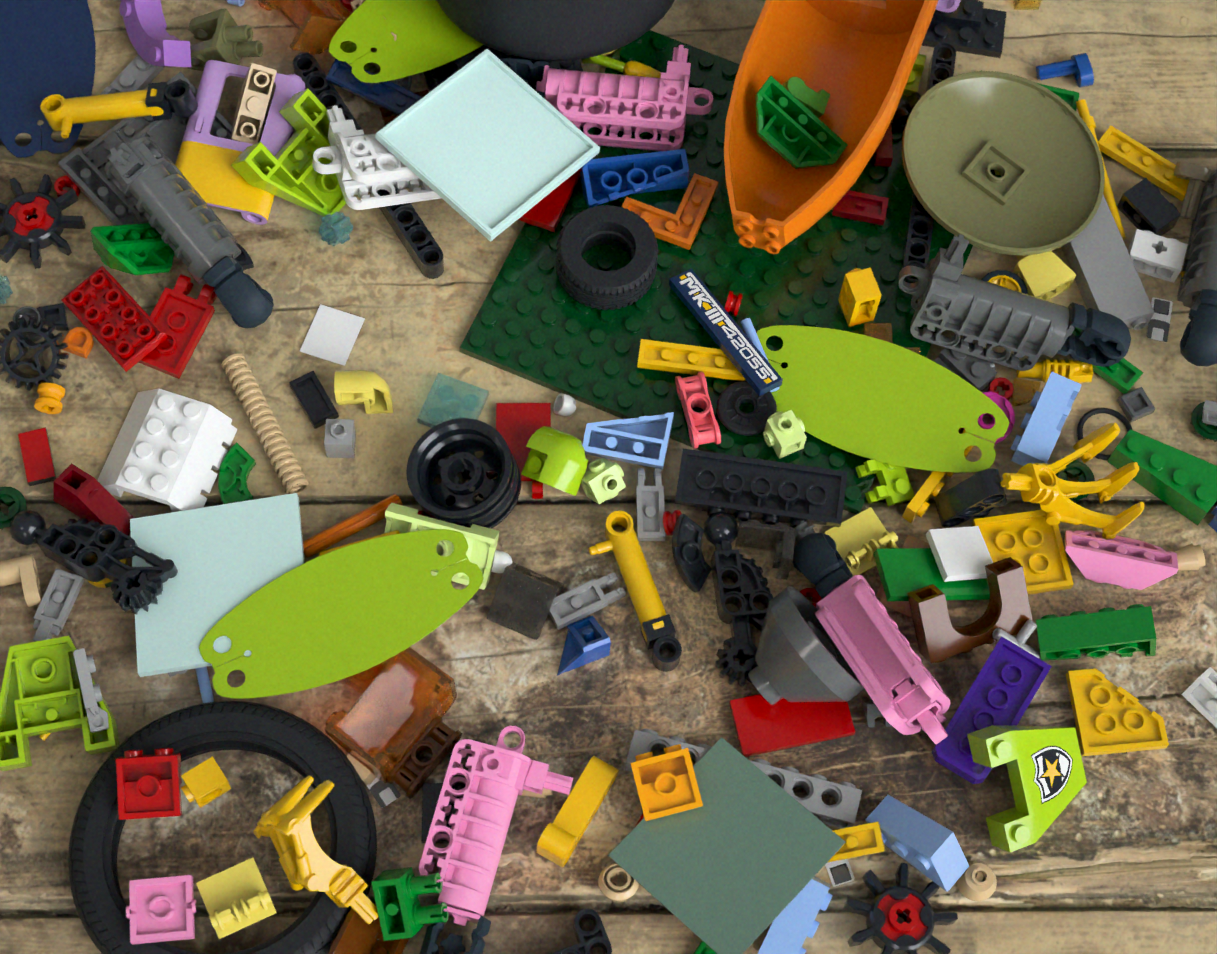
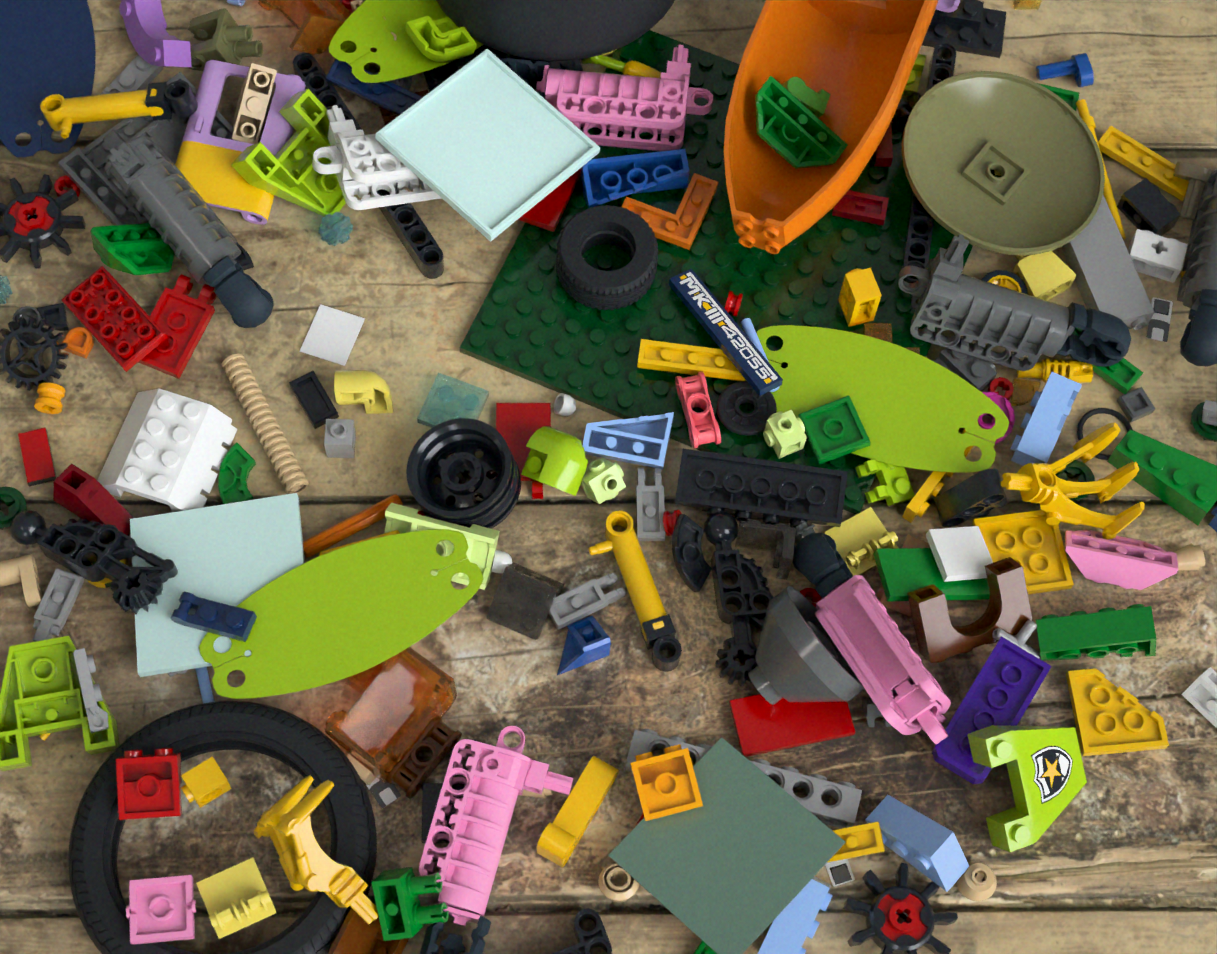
none -> dark blue plate [170,592,257,642]
none -> lime brick [406,15,477,62]
none -> green tile [798,395,871,465]

